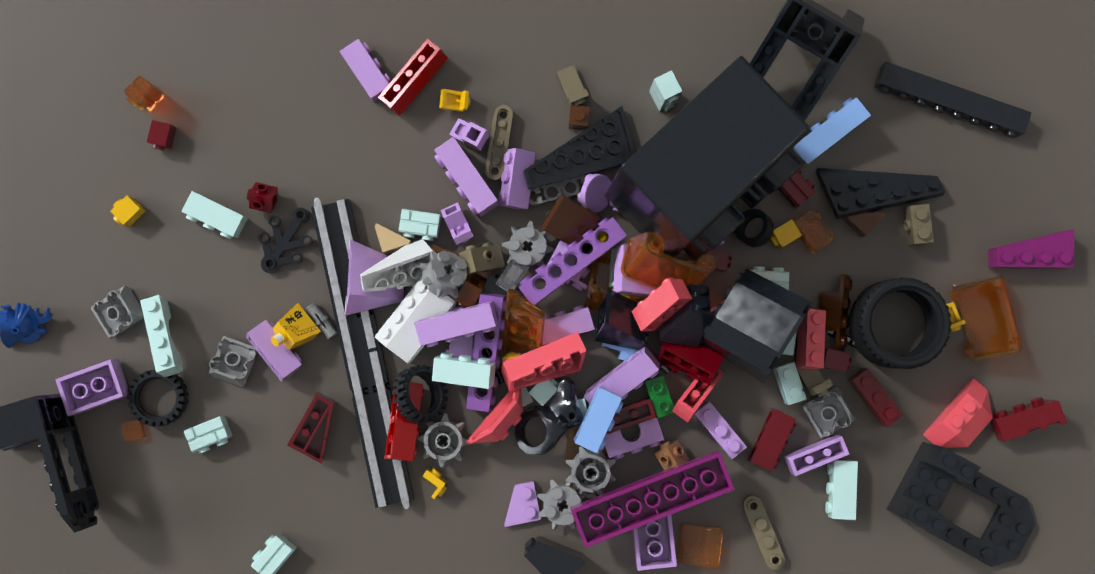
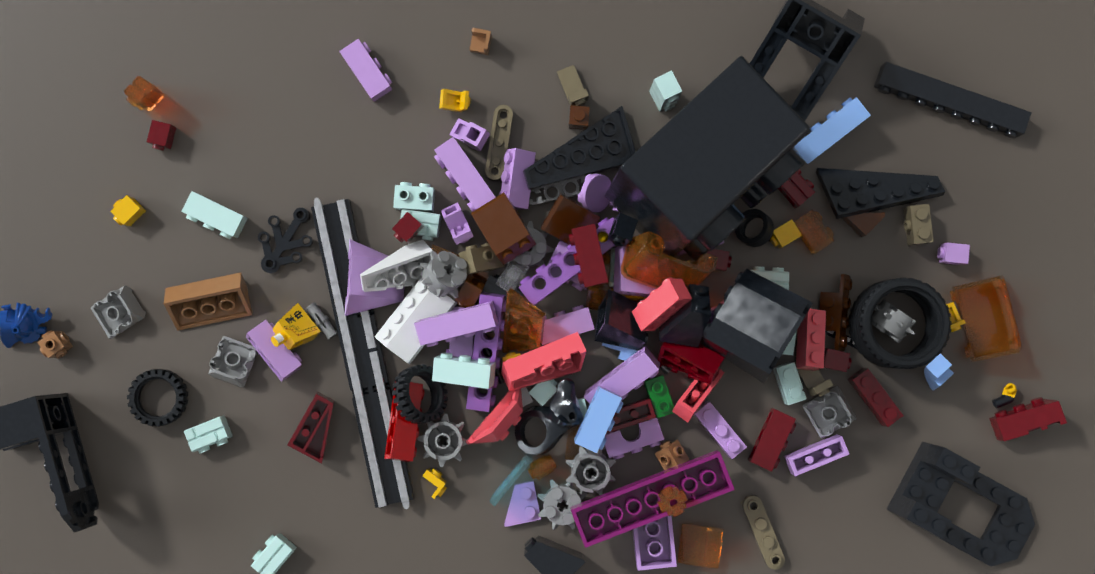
lavender brick [55,359,130,416] -> none
clear orange tile [121,420,146,442] -> none
light aqua arch [140,295,183,377] -> none
dark red brick [247,182,278,213] -> none
tan slope [375,223,412,254] -> none
red brick [378,39,448,116] -> none
light aqua brick [825,459,858,520] -> none
coral wedge [923,378,993,448] -> none
magenta wedge [988,229,1074,269] -> none
none -> medium nougat brick [37,330,73,359]
none -> medium nougat slope [163,272,252,331]
none -> dark red brick [392,212,424,244]
none -> light aqua brick [393,182,435,213]
none -> medium nougat panel [470,28,492,55]
none -> reddish brown slope [471,192,536,265]
none -> clear light blue tile [489,453,533,506]
none -> clear orange brick [527,454,557,481]
none -> dark red brick [569,224,608,288]
none -> black brick [607,213,638,247]
none -> clear orange brick [657,486,688,517]
none -> light grey brick [871,299,916,343]
none -> light blue slope [924,353,954,391]
none -> lavender brick [937,243,970,265]
none -> arm [992,383,1017,409]

